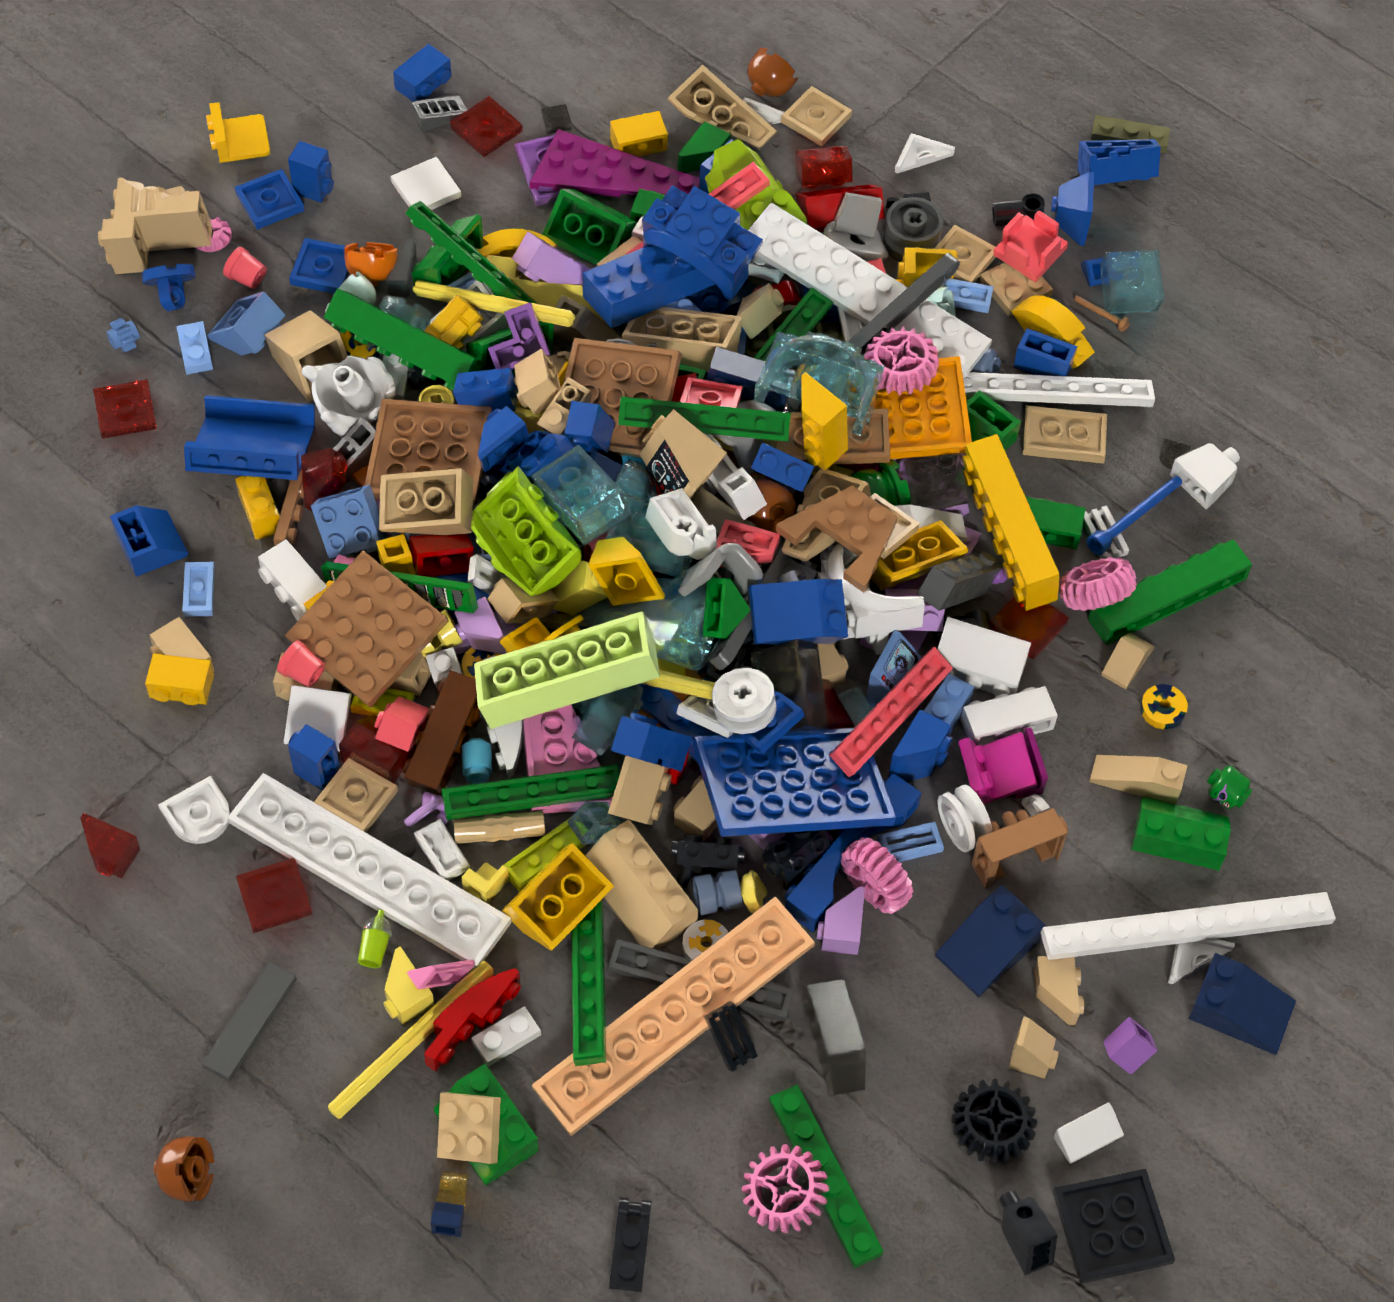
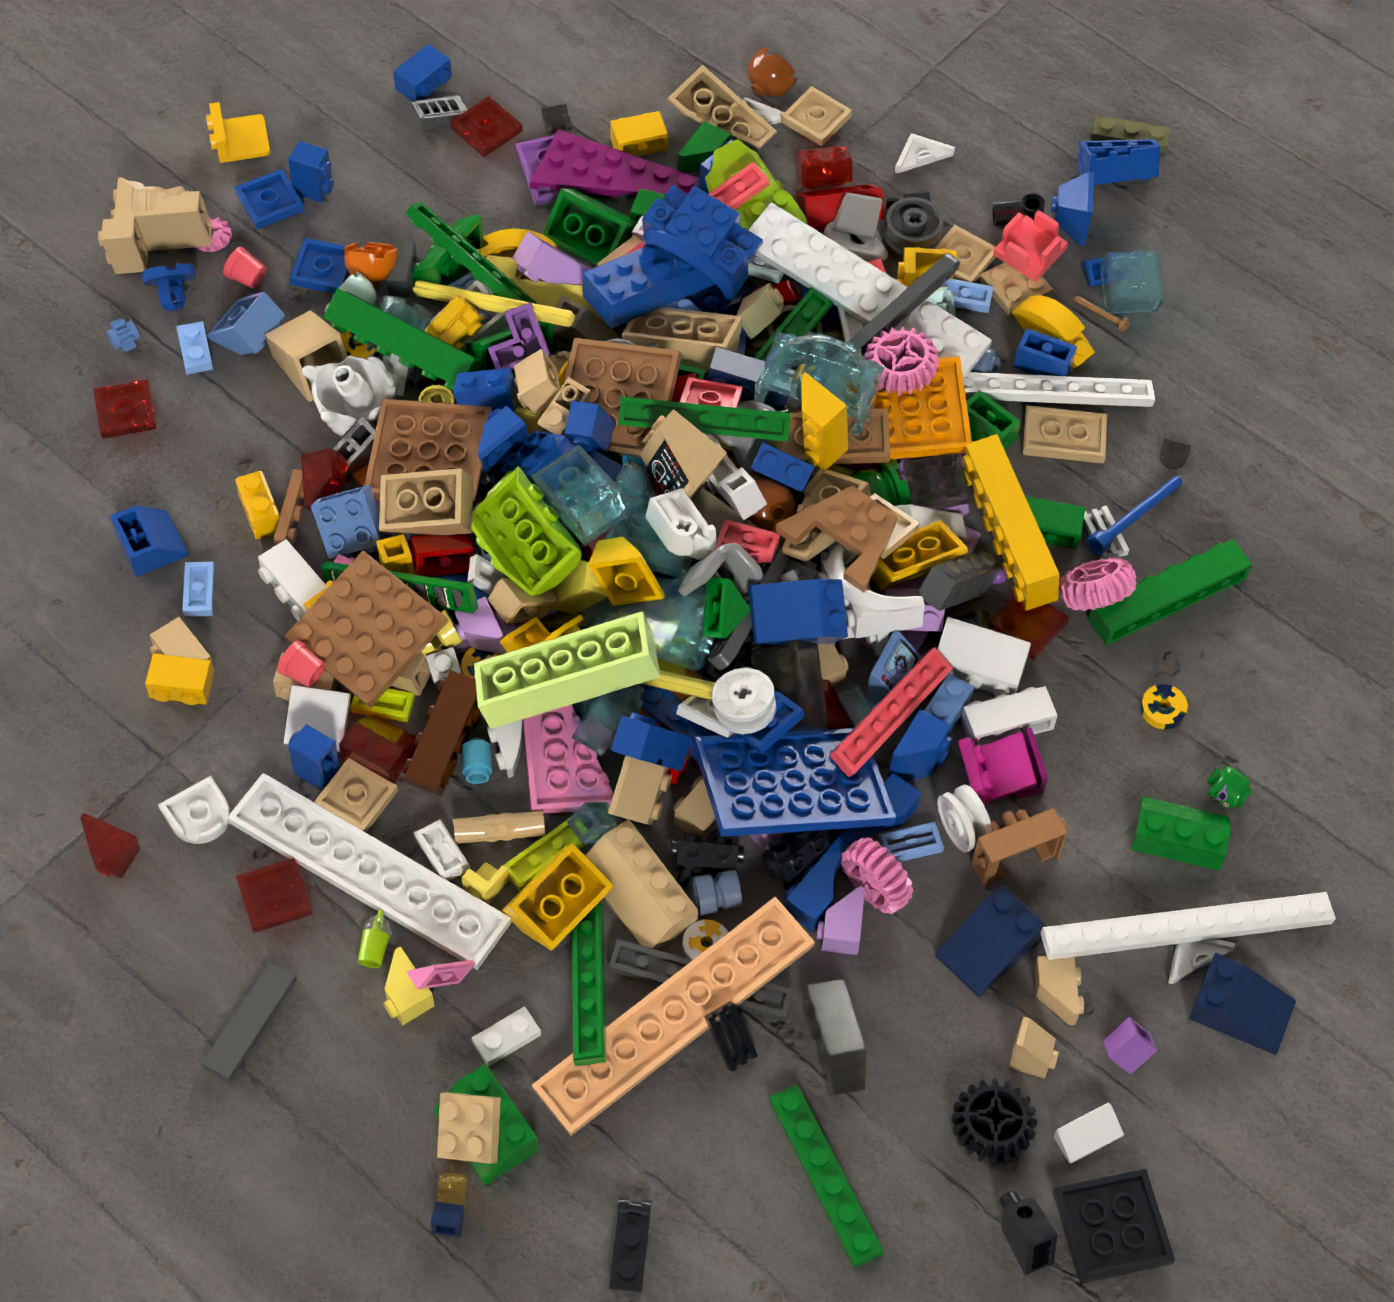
dark orange cylinder [154,1136,214,1202] -> none
blue panel [184,395,315,480] -> none
light yellow axle [328,961,494,1119] -> none
coral piece [374,696,429,752] -> none
white tile [391,157,461,210] -> none
lavender piece [404,792,448,826] -> none
red slope [424,968,521,1072] -> none
green tile [441,764,620,820] -> none
light yellow piece [740,870,767,914] -> none
bright pink gear [742,1144,829,1233] -> none
white tile [1022,794,1050,817] -> none
tan slope [1089,755,1188,804] -> none
tan slope [1101,633,1155,689] -> none
white torso [1170,443,1240,509] -> none

